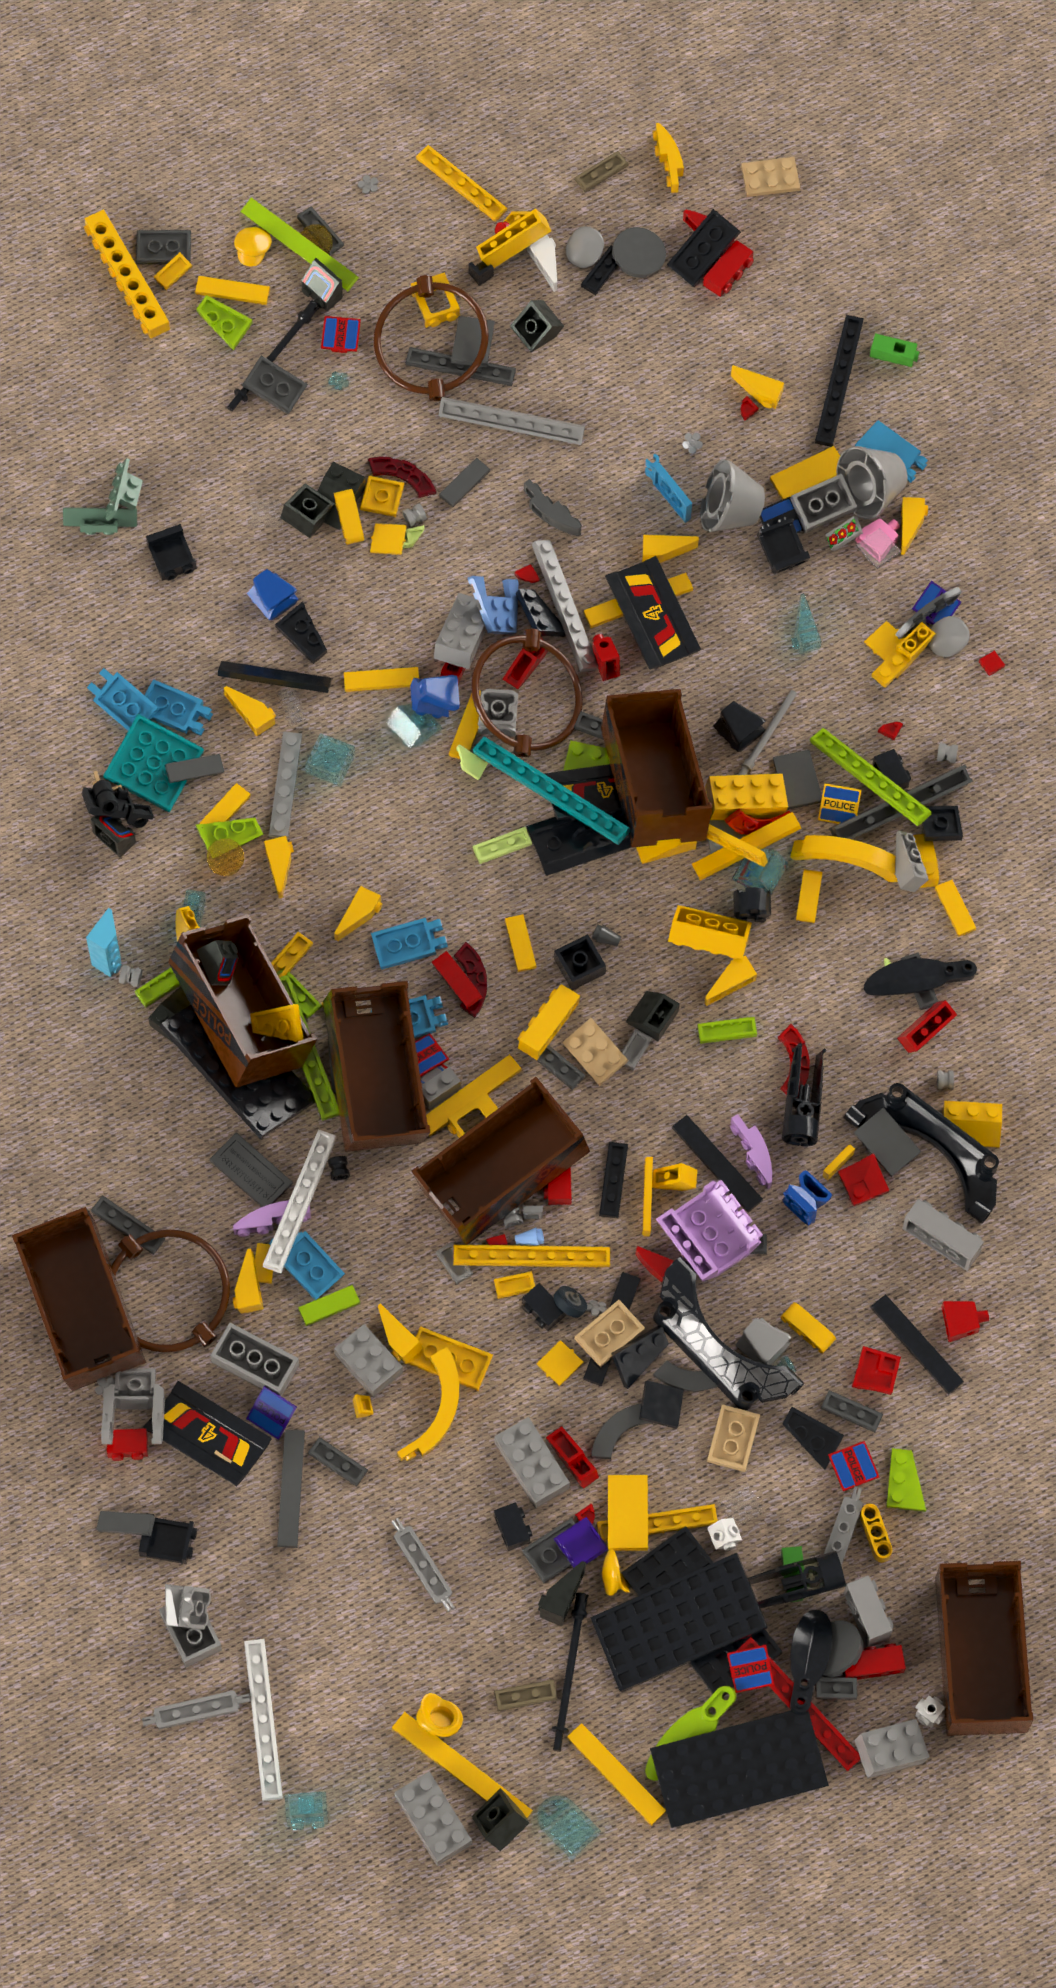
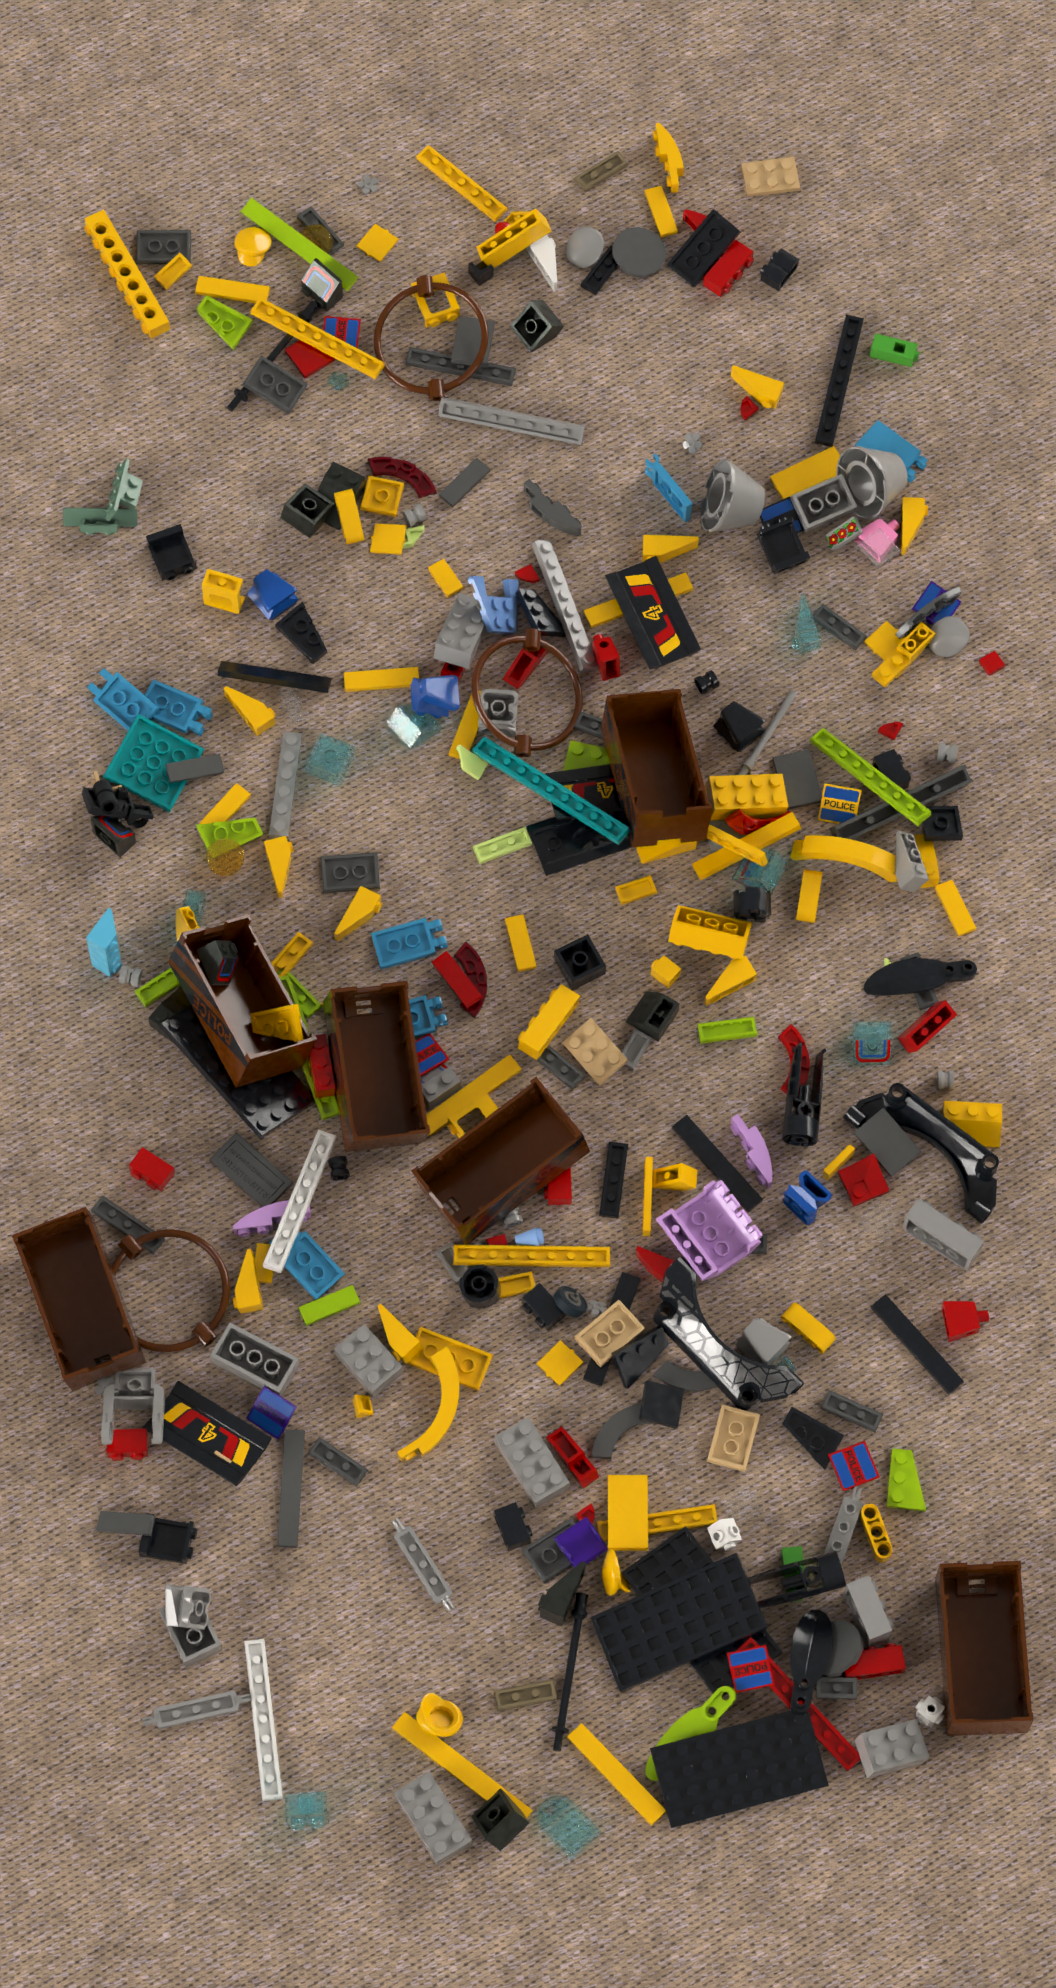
light grey tile [523,1205,543,1219] -> none
dark grey cone [592,924,621,947] -> none
red plate [852,1346,901,1395] -> none
none -> red brick [129,1147,175,1192]
none -> yellow window [202,569,245,614]
none -> yellow tile [251,297,385,380]
none -> red tile [285,340,335,379]
none -> red brick [308,1034,336,1098]
none -> dark grey tile [321,852,380,893]
none -> yellow piece [356,224,399,262]
none -> yellow tile [428,558,463,598]
none -> black brick [459,1265,501,1309]
none -> yellow tile [615,875,657,905]
none -> yellow tile [644,185,678,238]
none -> yellow brick [651,955,681,989]
none -> black wheel [694,670,719,695]
none -> black brick [760,248,799,291]
none -> dark grey tile [811,604,867,651]
none -> clear light blue slope [851,1022,892,1066]

